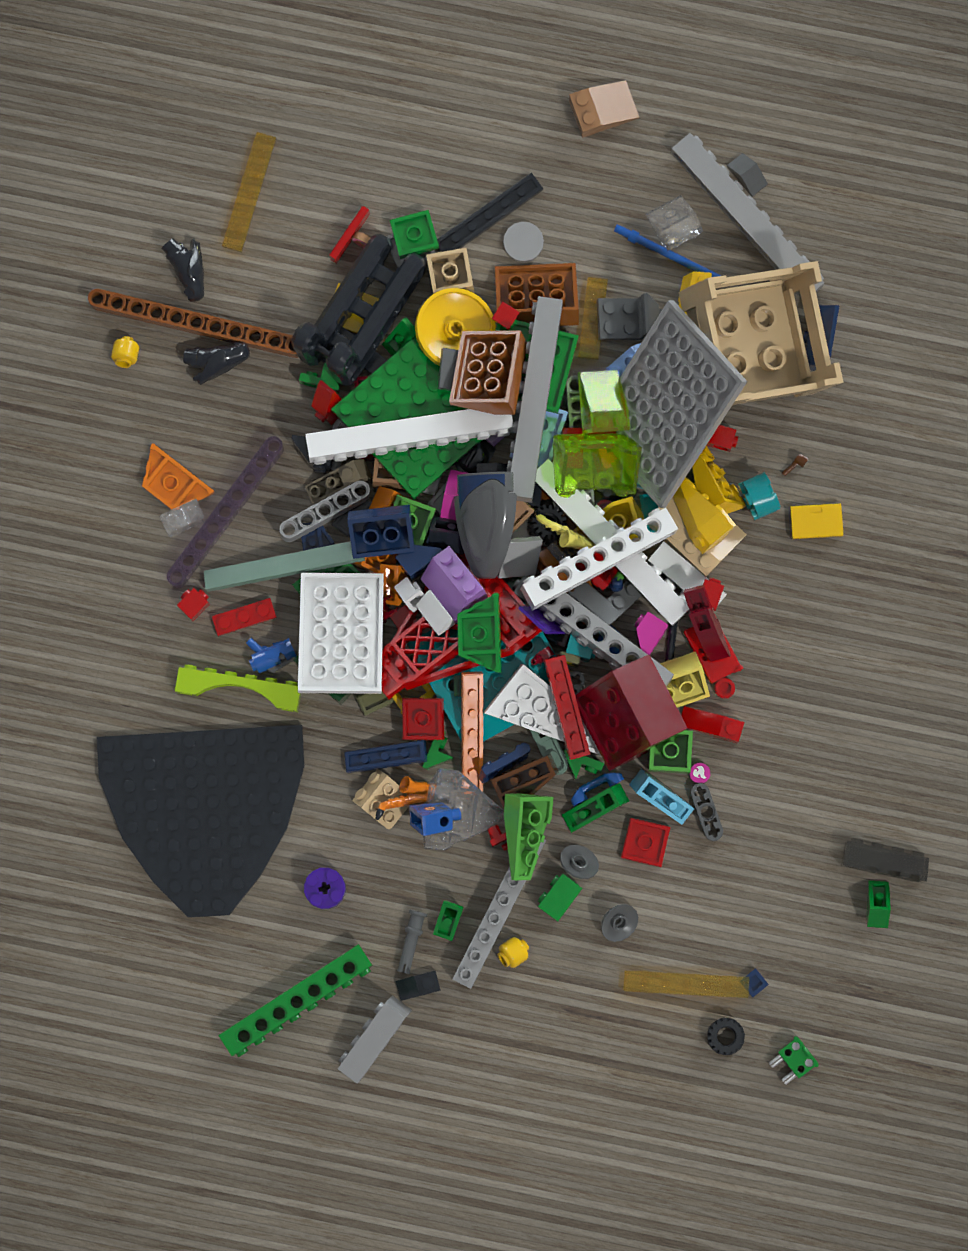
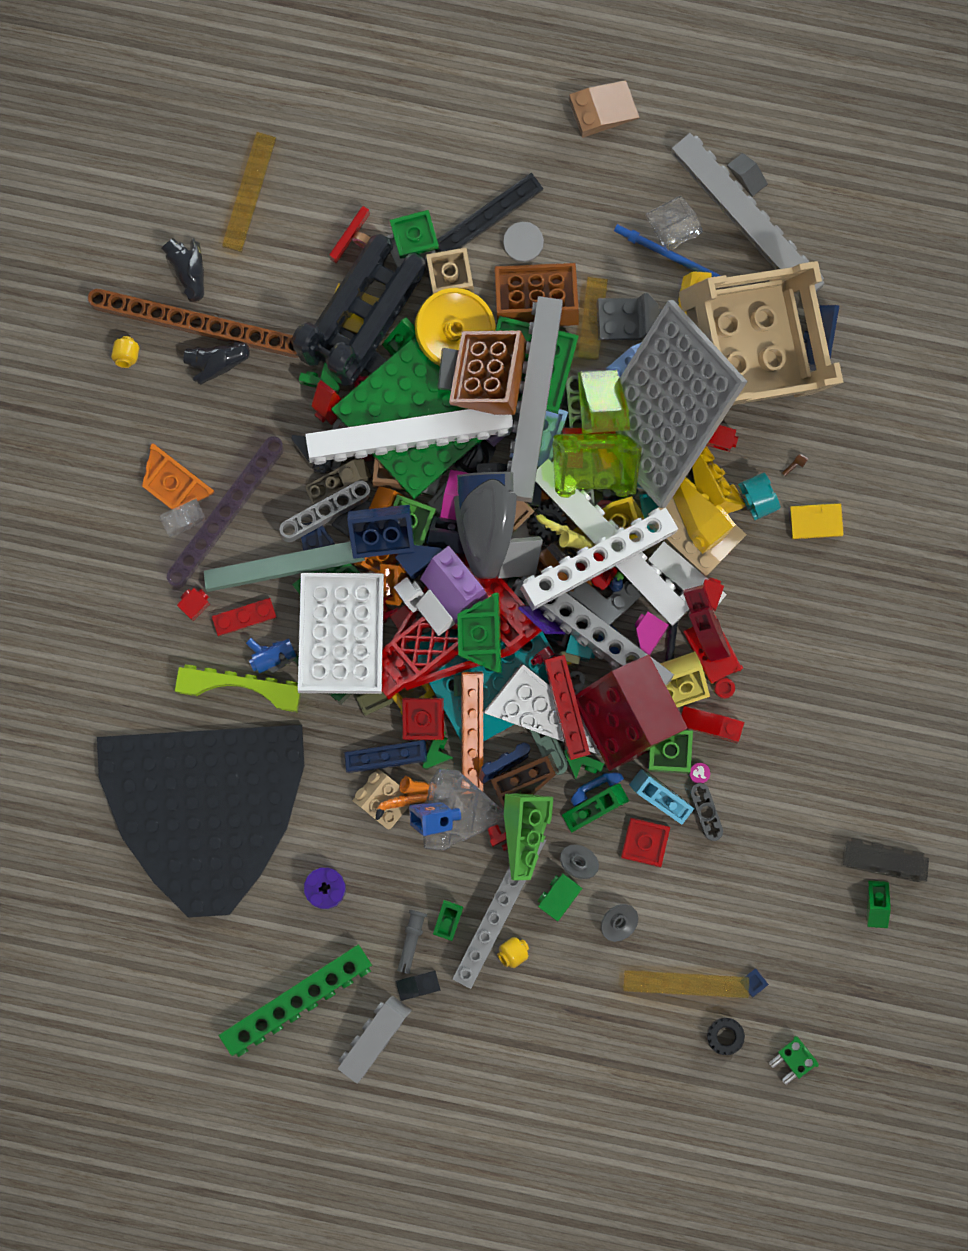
red tile [491,301,520,330] -> none

